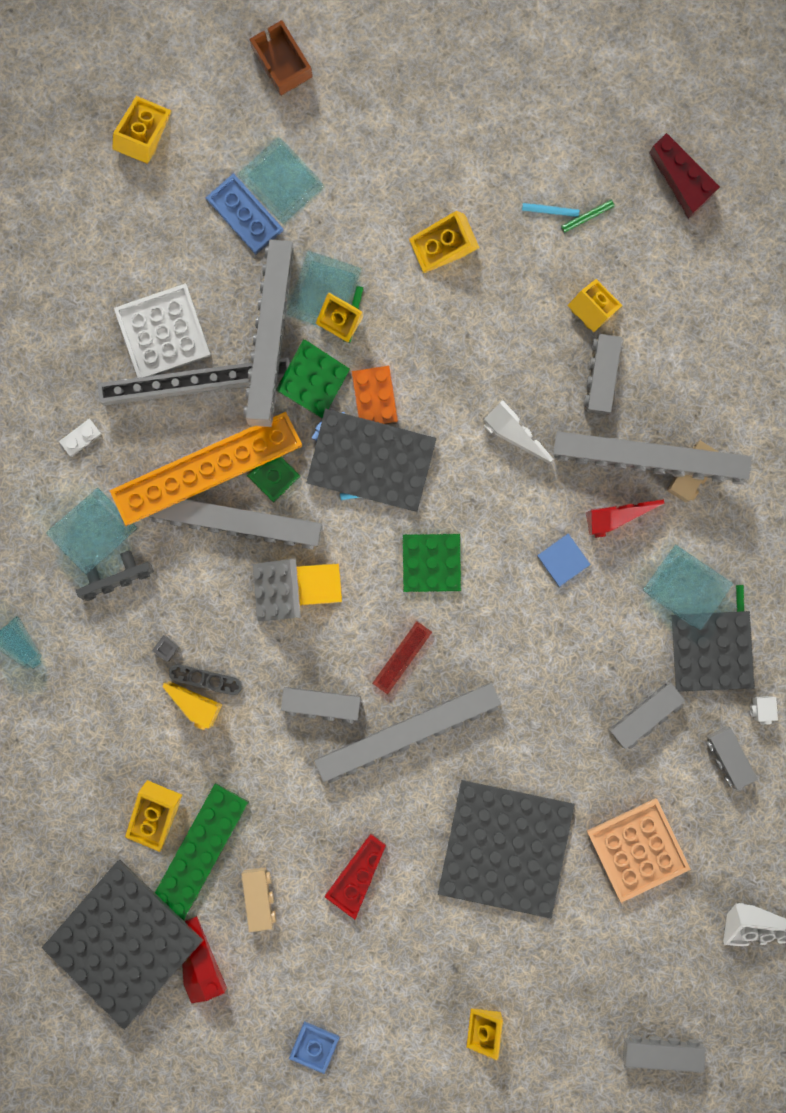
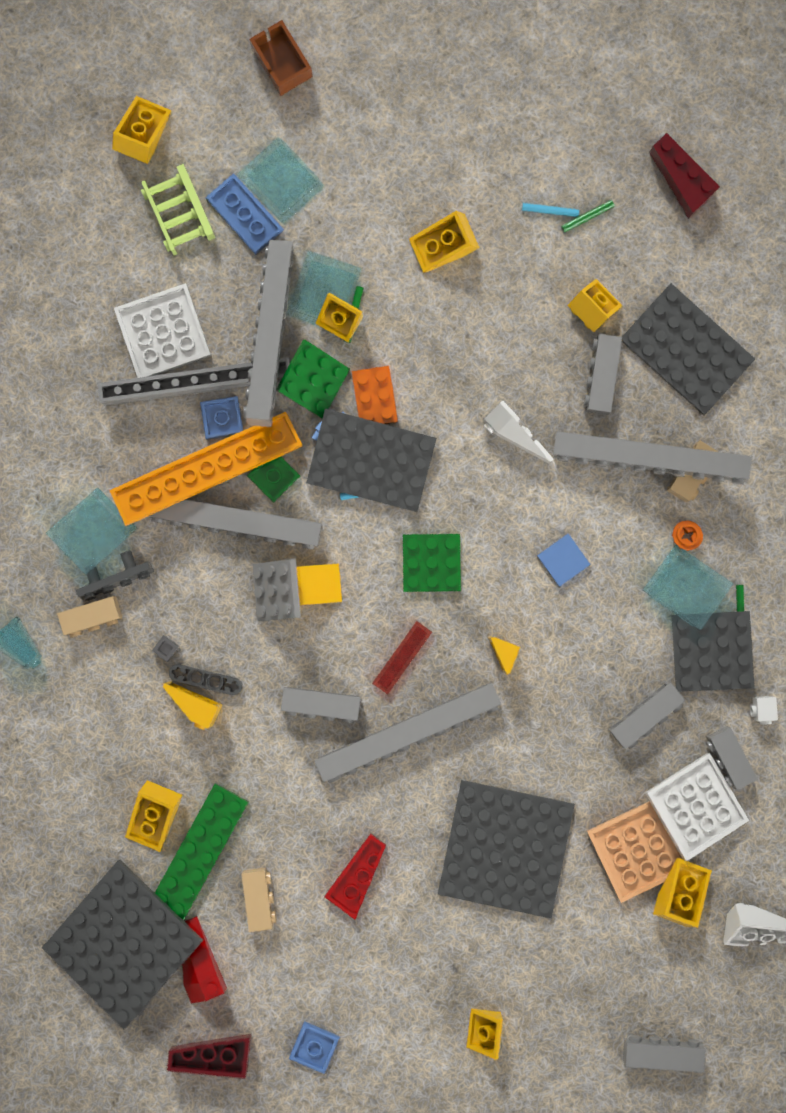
white plate [59,418,102,457] -> none
red wedge [586,499,665,538] -> none
none -> tan brick [57,596,122,638]
none -> yellowish green fence [141,164,215,255]
none -> dark red wedge [167,1034,251,1079]
none -> medium blue tile [200,396,243,440]
none -> yellow slope [488,636,520,674]
none -> dark grey plate [622,283,755,415]
none -> white plate [645,753,749,861]
none -> yellow slope [653,858,712,928]
none -> orange gear [672,520,703,551]

